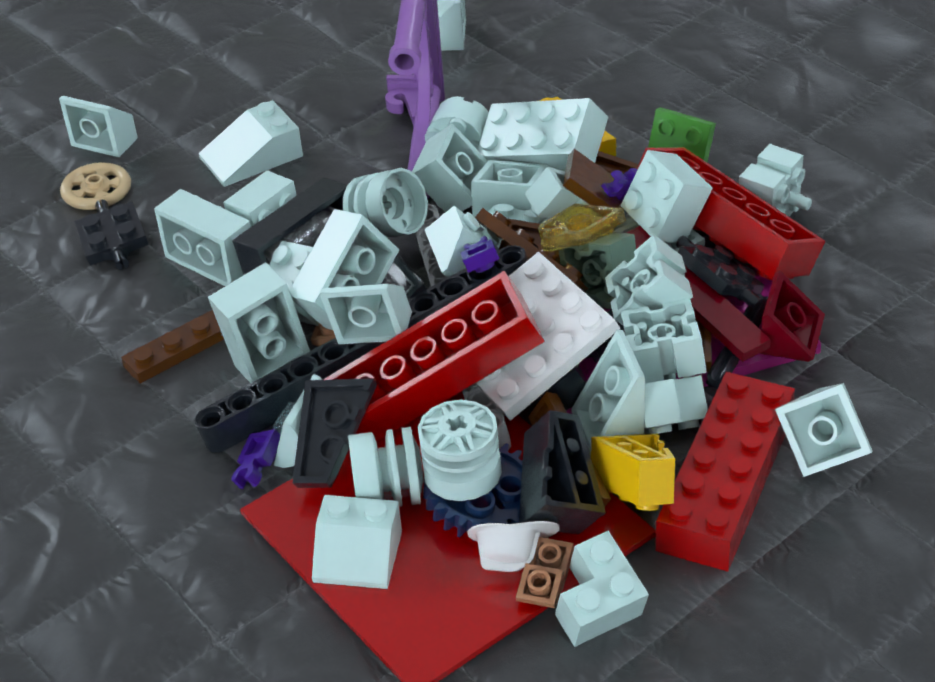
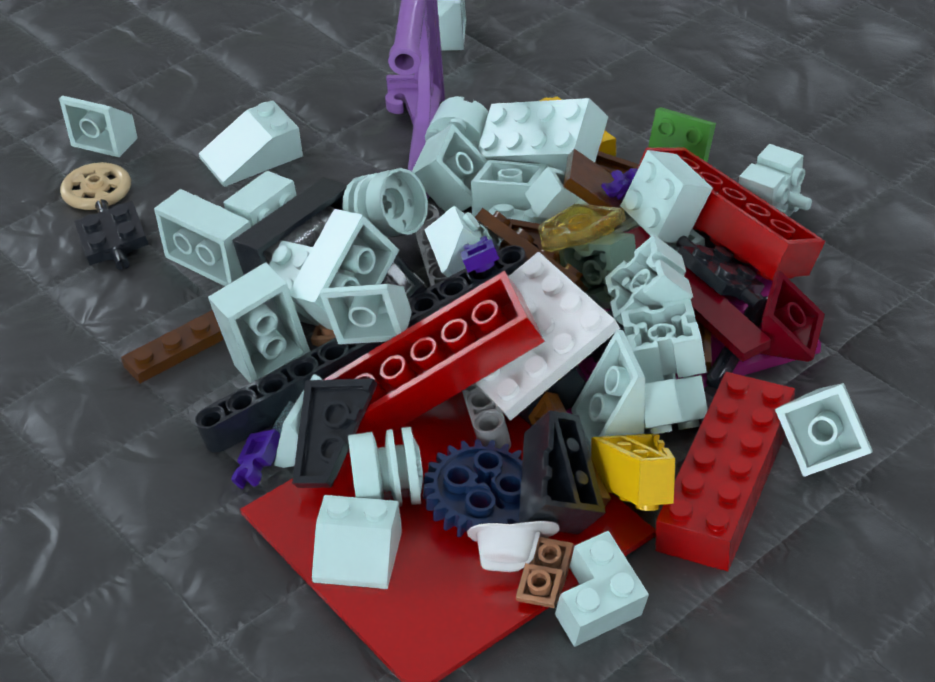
light aqua wheel [418,400,502,501] -> none

